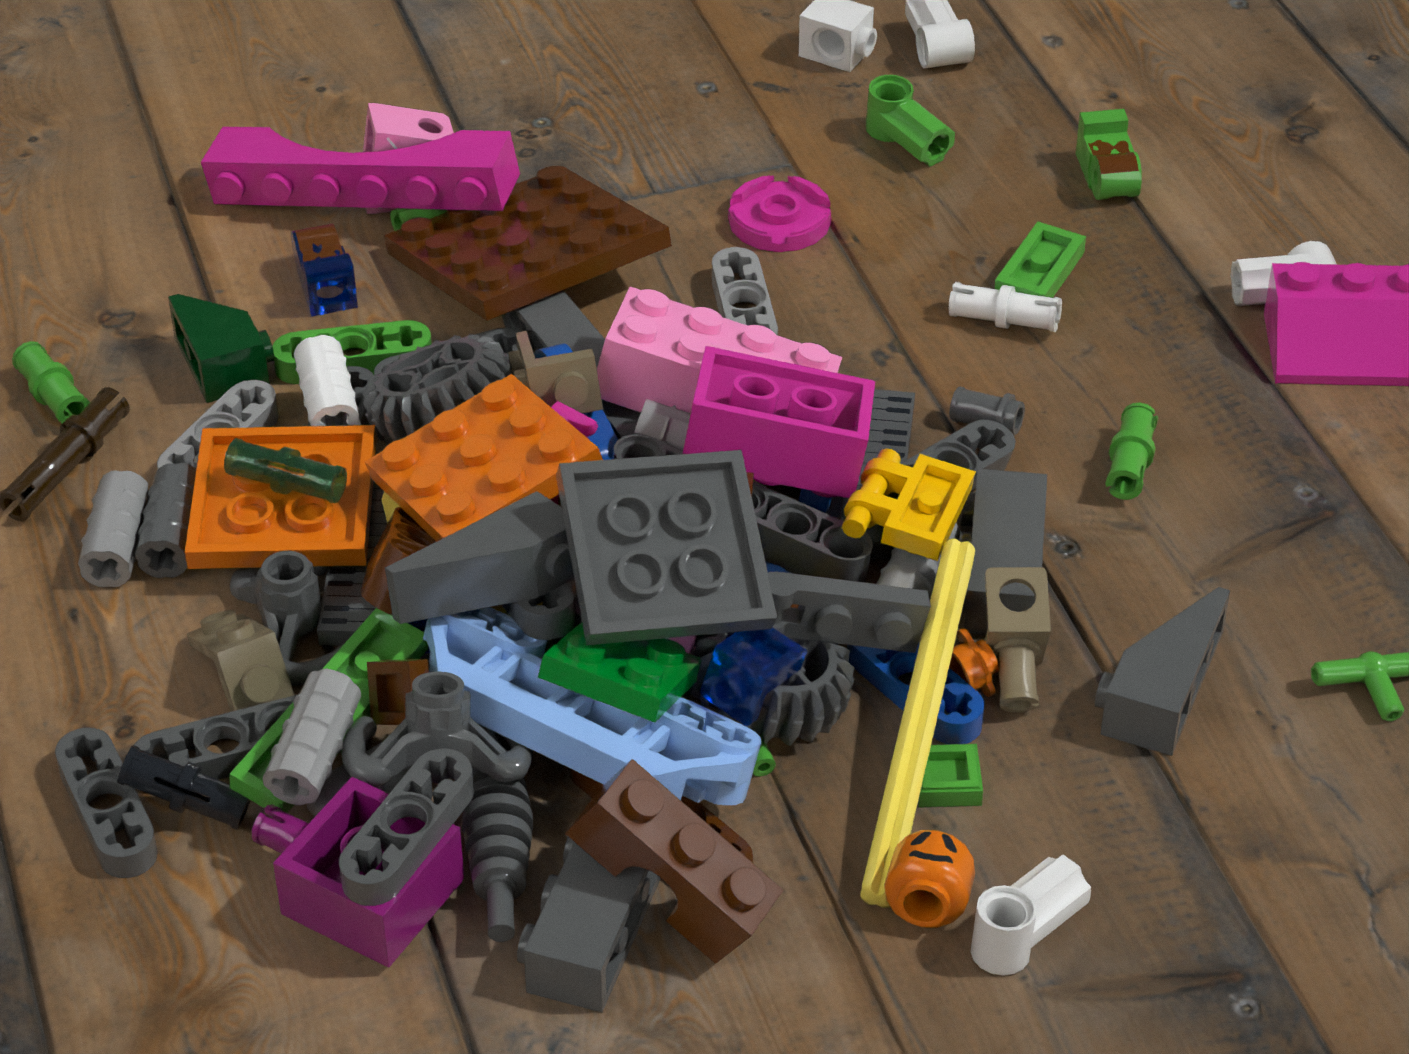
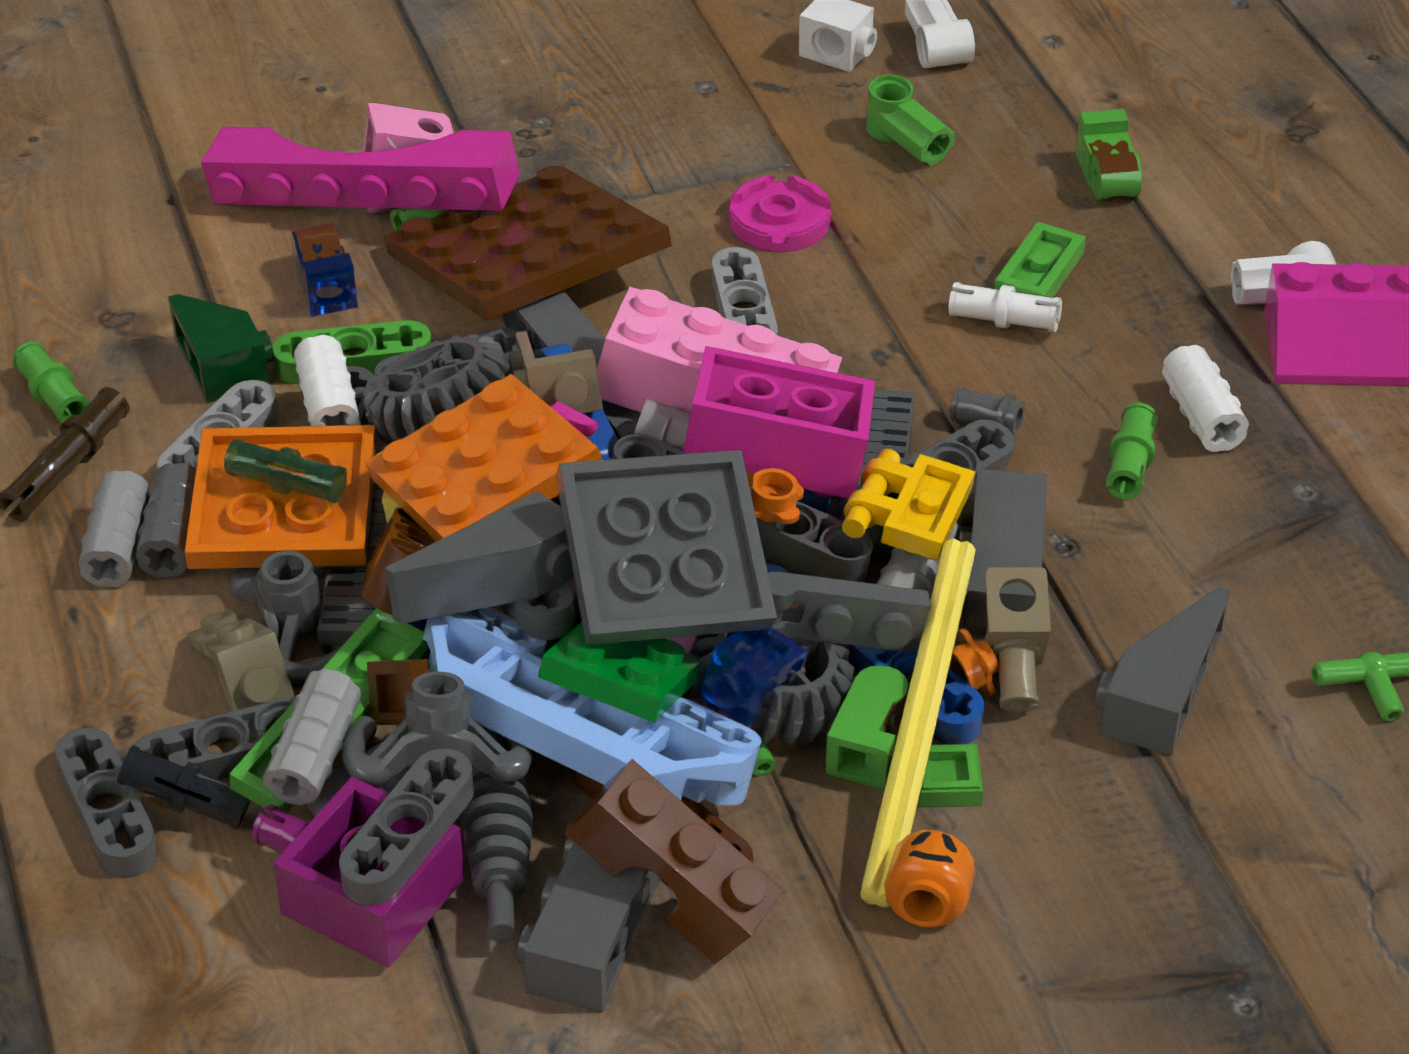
white piece [971,855,1091,975] -> none
none -> orange plate [752,468,804,524]
none -> bright green leg [825,665,909,790]
none -> white axle [1162,345,1249,452]

